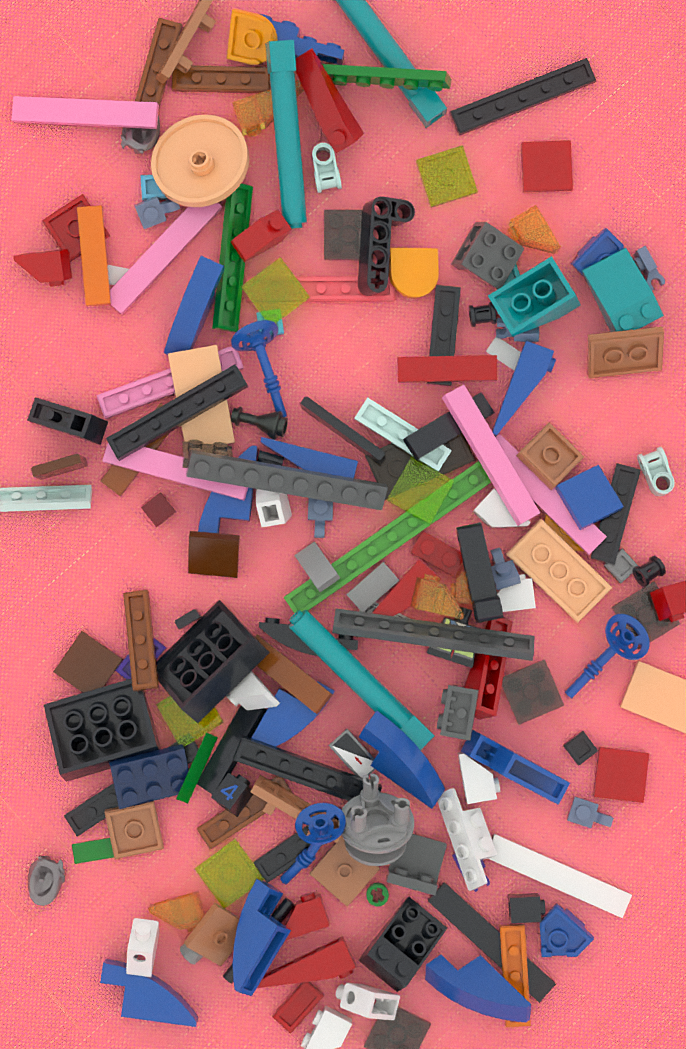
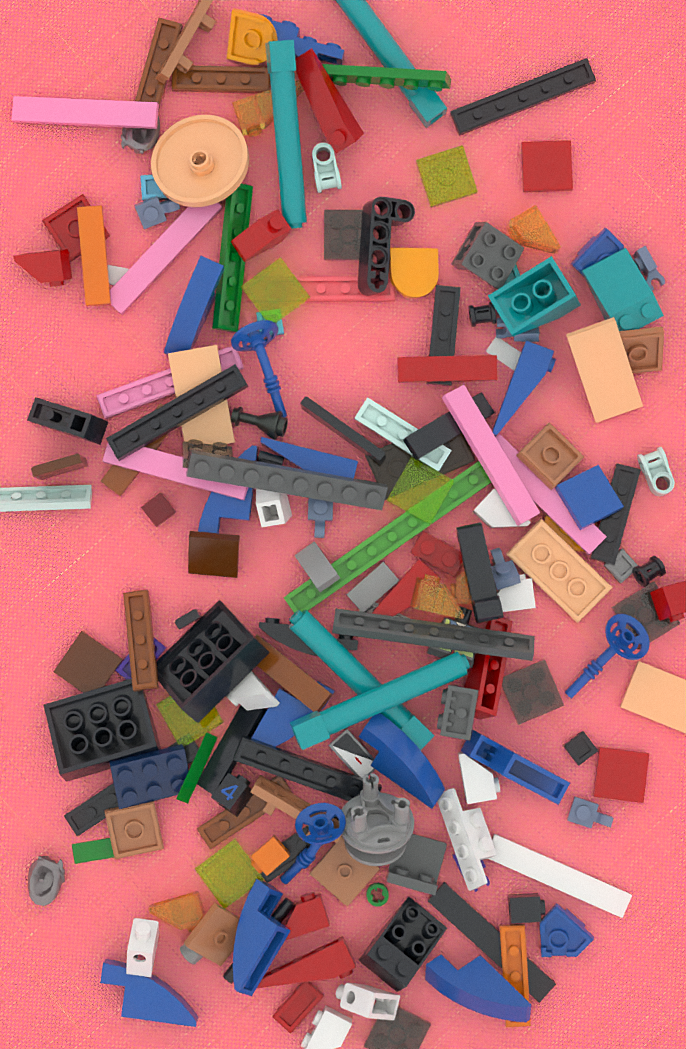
none -> orange brick [251,834,291,876]
none -> teal brick [290,652,470,750]
none -> light nougat tile [566,317,643,423]

